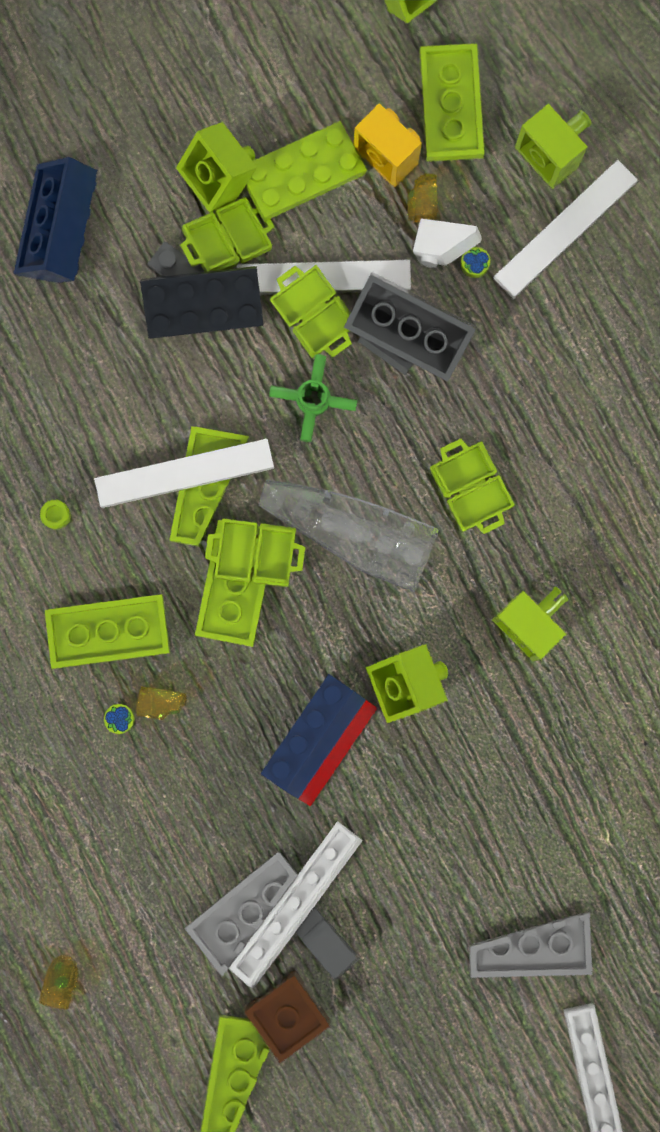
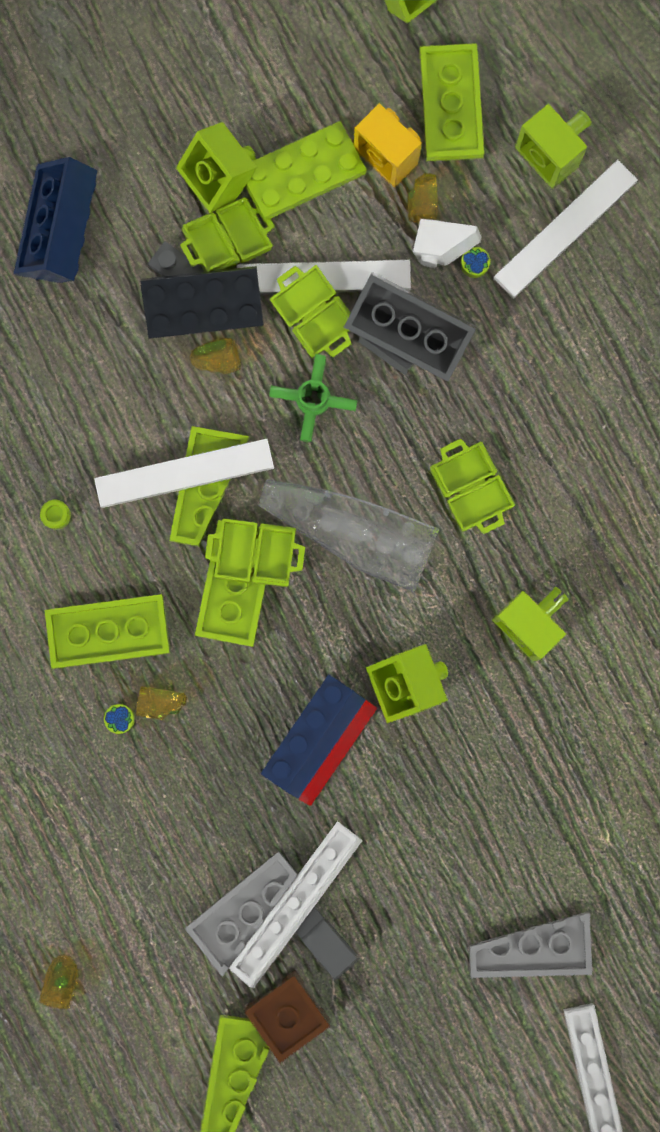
none -> clear yellow rock [190,338,241,375]

